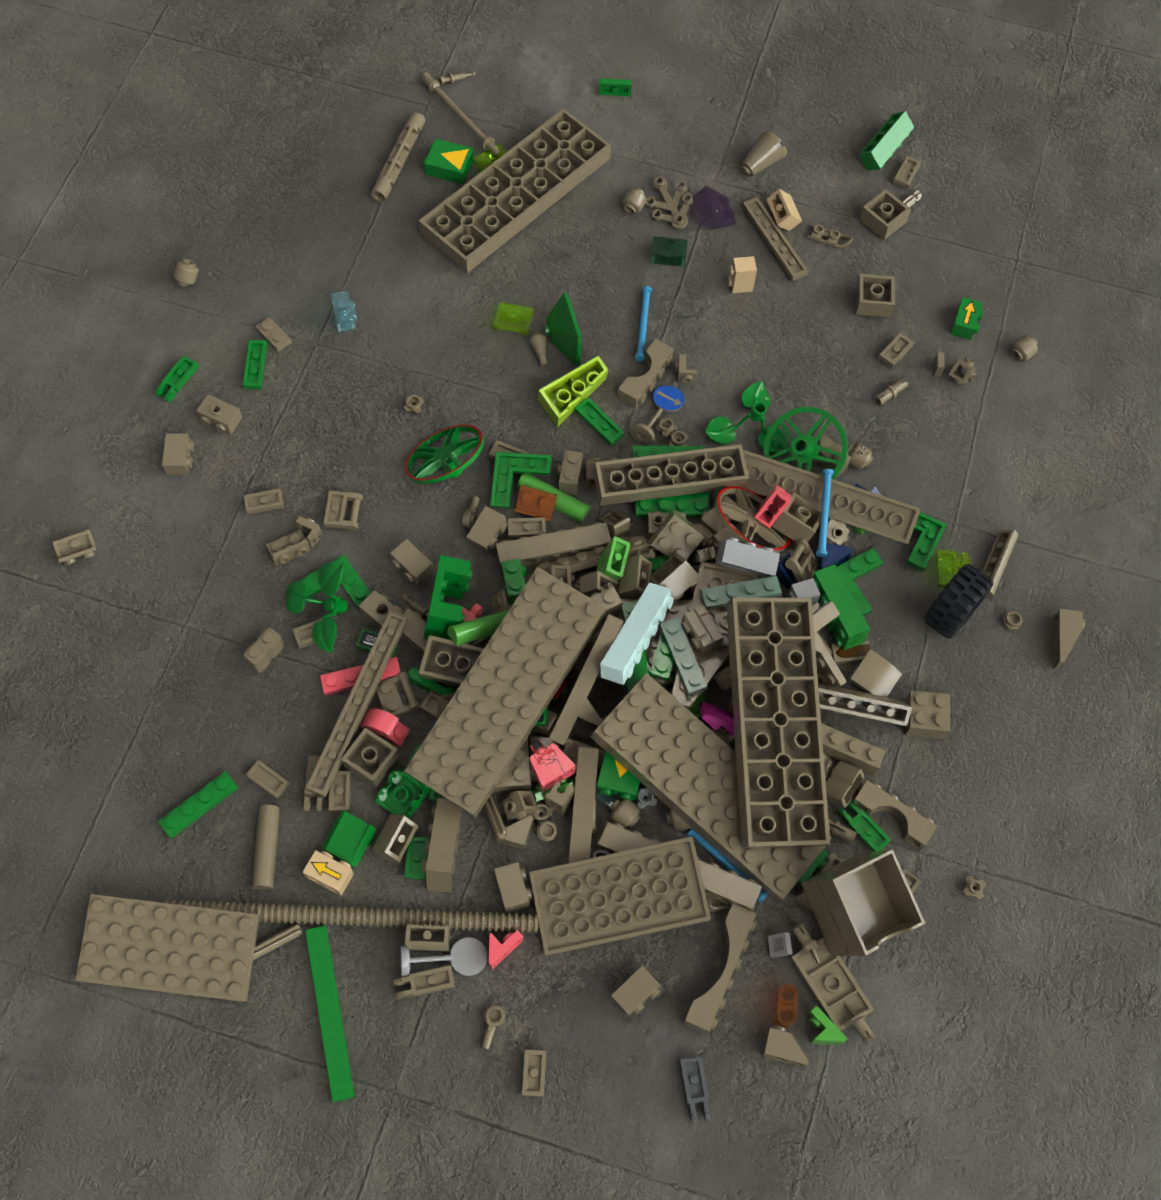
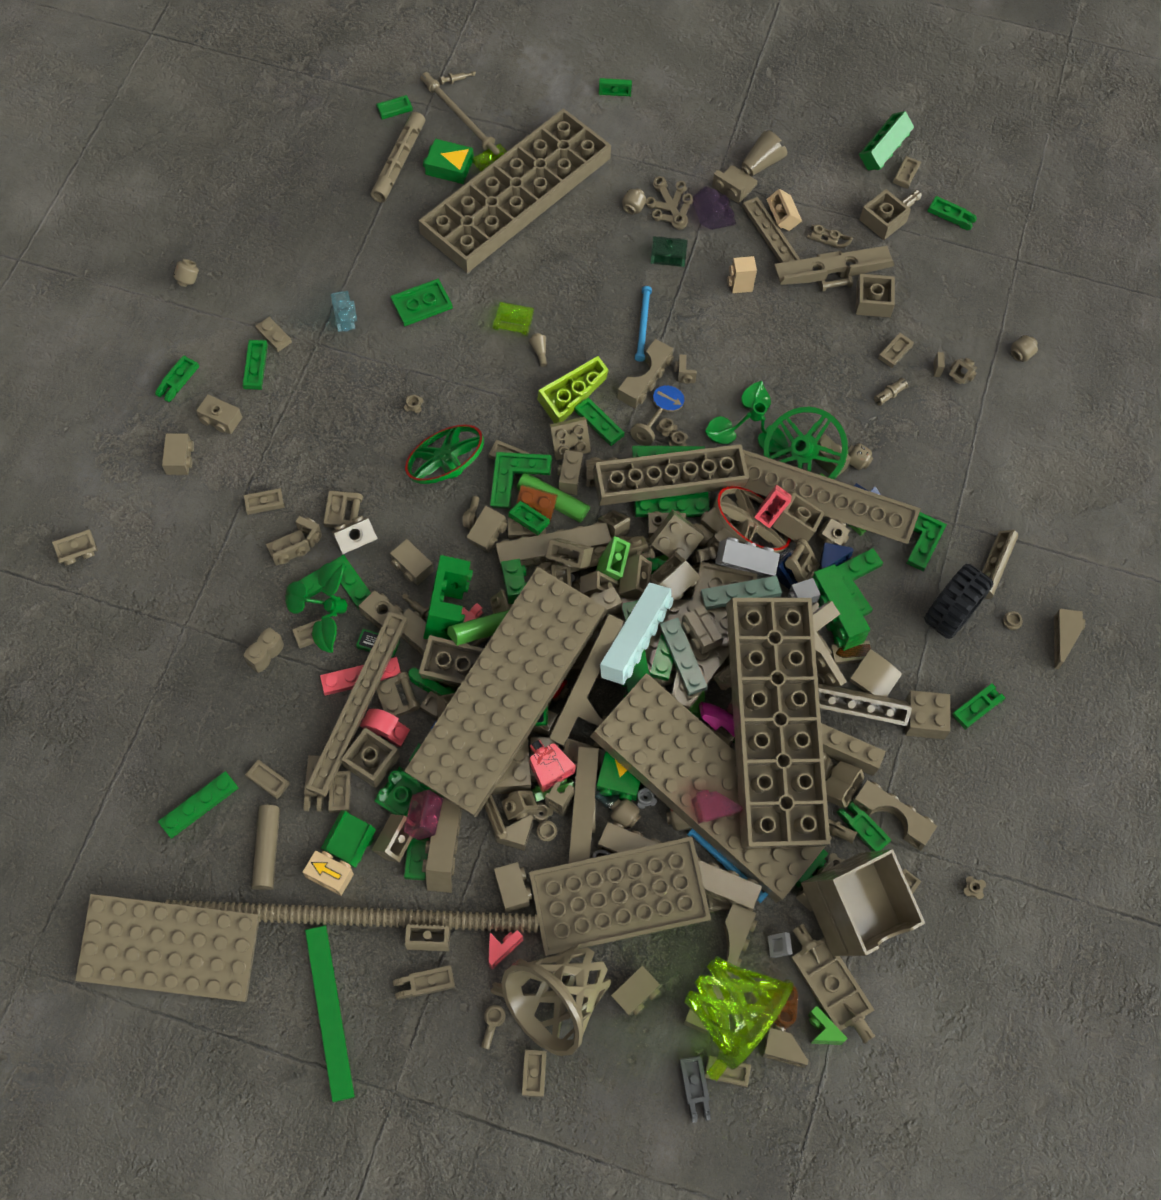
dark tan axle [253,924,302,960] -> none
light grey piece [400,937,488,976] -> none
green slope [544,292,581,367] -> none
dark azure bar [816,469,834,557] -> none
clear neon green plate [936,550,971,587] -> none
green brick [950,297,984,340] -> none
none -> brick [331,515,377,554]
none -> green tile [376,95,413,120]
none -> green plate [390,278,453,327]
none -> clear pink brick [404,789,444,840]
none -> dark tan piece [491,944,611,1056]
none -> green plate [508,501,550,536]
none -> dark tan brick [546,538,594,568]
none -> dark tan plate [549,417,591,460]
none -> clear neon green piece [684,956,794,1081]
none -> clear pink slope [691,790,743,824]
none -> dark tan tile [705,1055,751,1088]
none -> dark tan bracket [712,166,758,204]
none -> dark tan piece [774,246,894,292]
none -> green hinge [927,196,977,230]
none -> green plate [952,683,1006,730]

